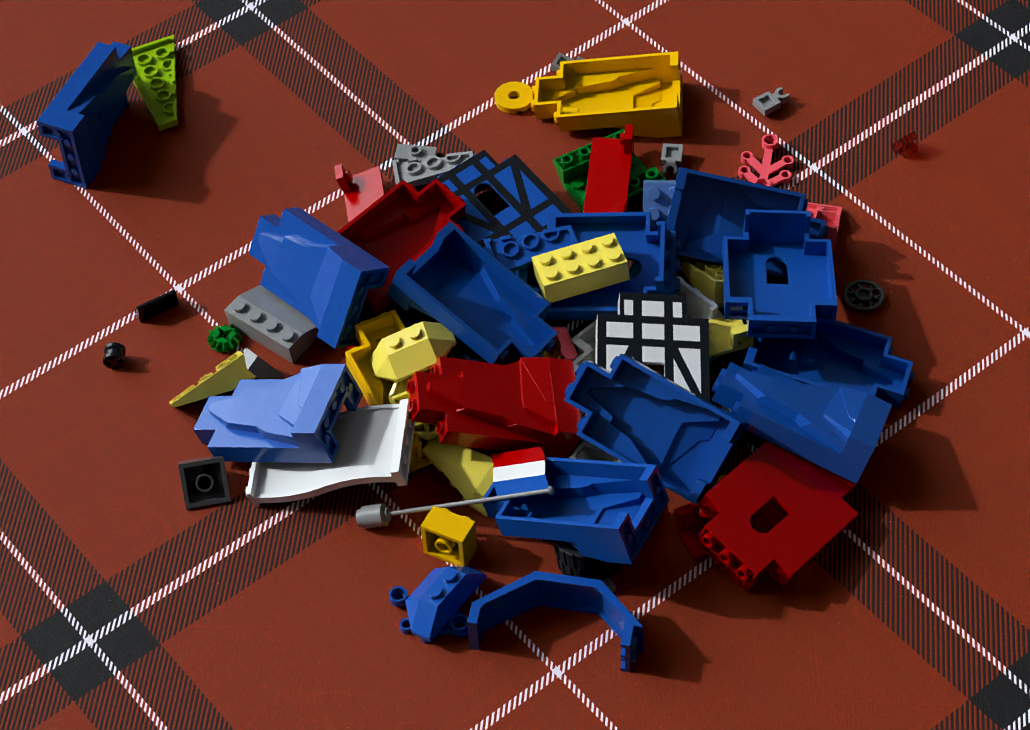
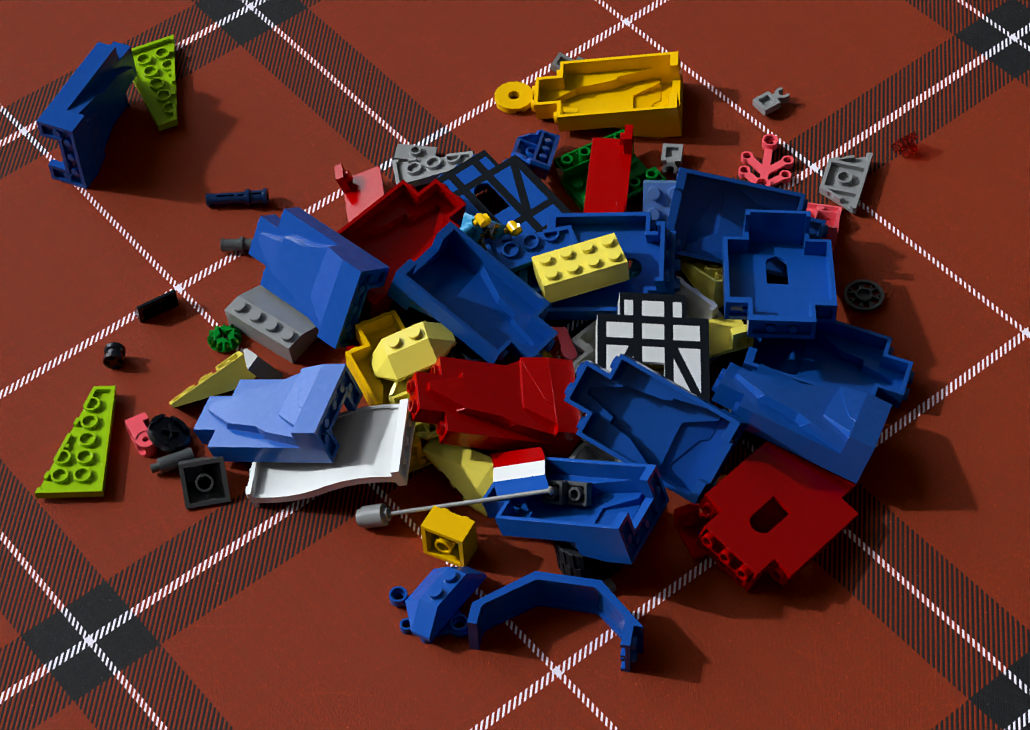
none -> lime wing [35,386,117,499]
none -> coral leg [125,412,158,457]
none -> black tile [147,414,191,453]
none -> dark grey cylinder [149,447,195,474]
none -> dark blue pin [206,188,269,207]
none -> dark grey pin [220,236,253,253]
none -> torso [459,213,523,252]
none -> blue wedge [511,129,561,180]
none -> dark grey slope [543,480,592,506]
none -> light grey wing [819,153,873,214]

